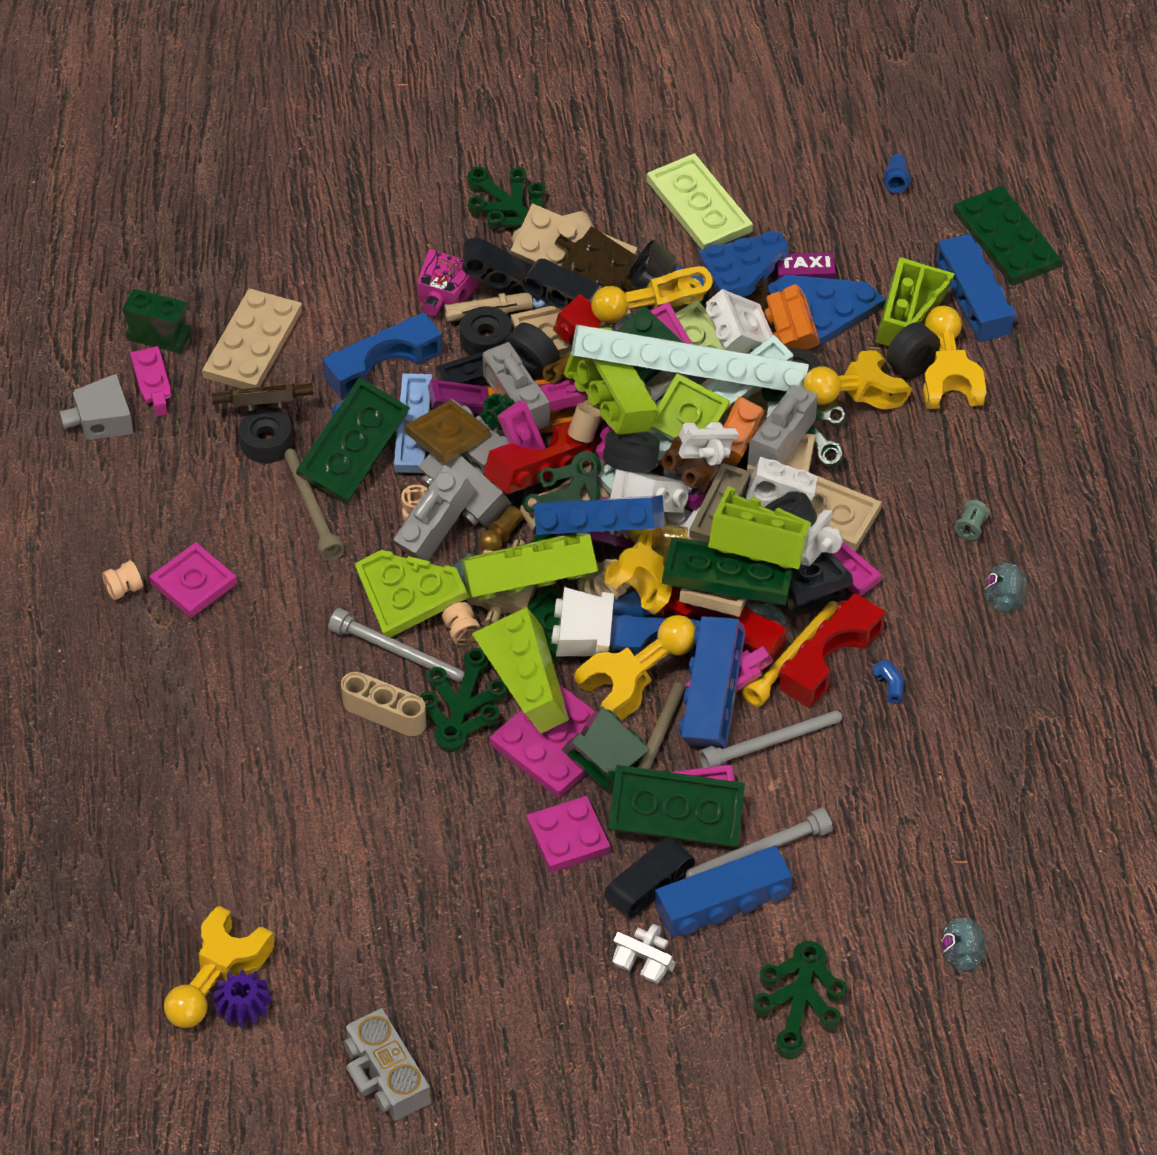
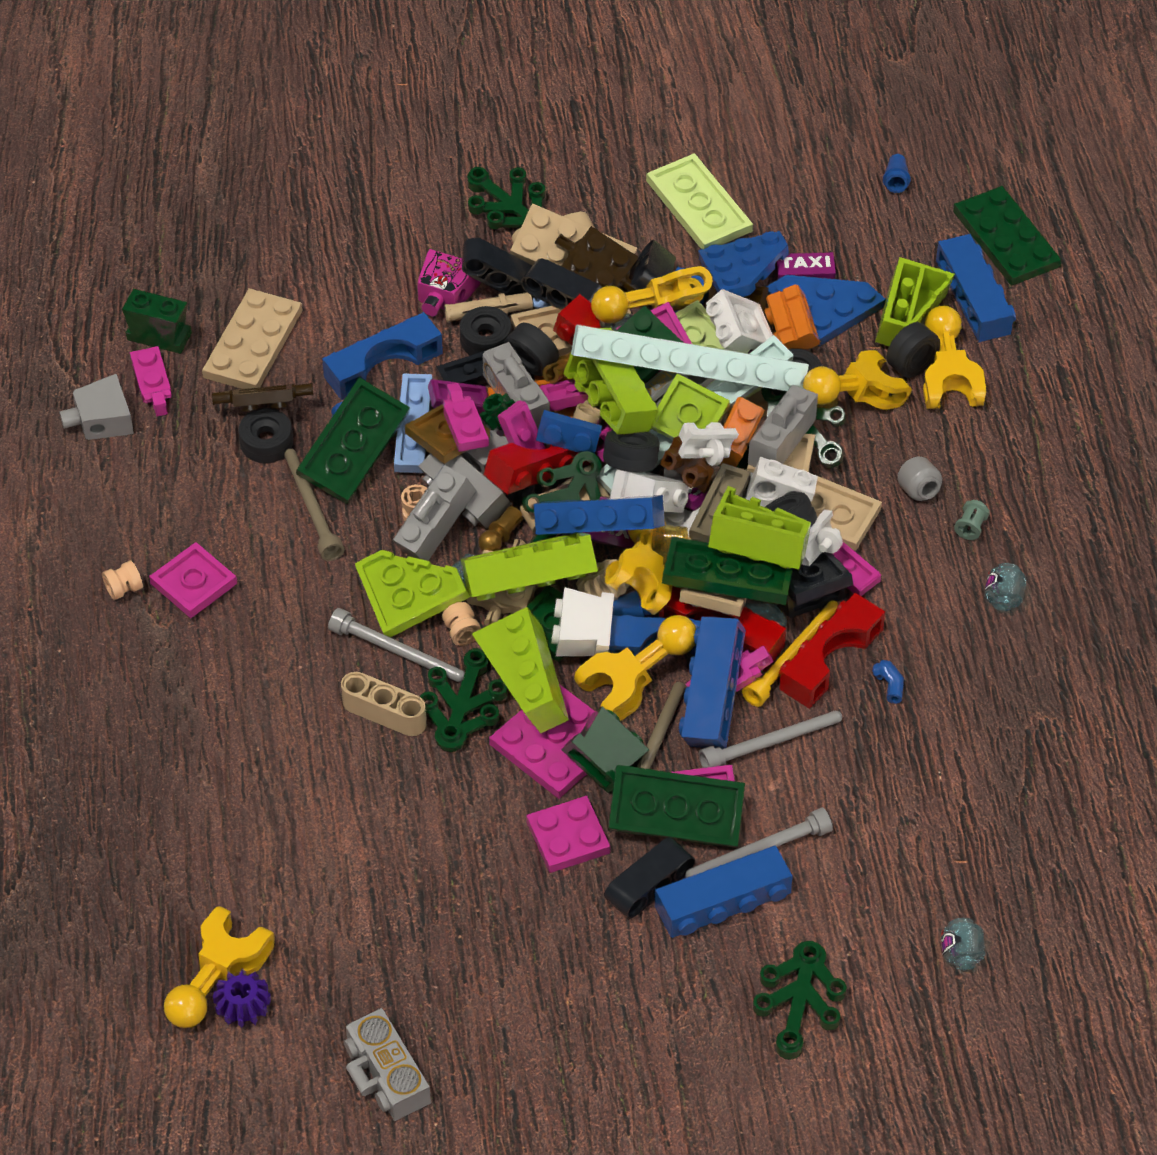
white hips [612,924,676,984] -> none
none -> dark pink hinge [443,383,489,452]
none -> blue plate [536,410,602,454]
none -> light grey head [897,456,942,501]

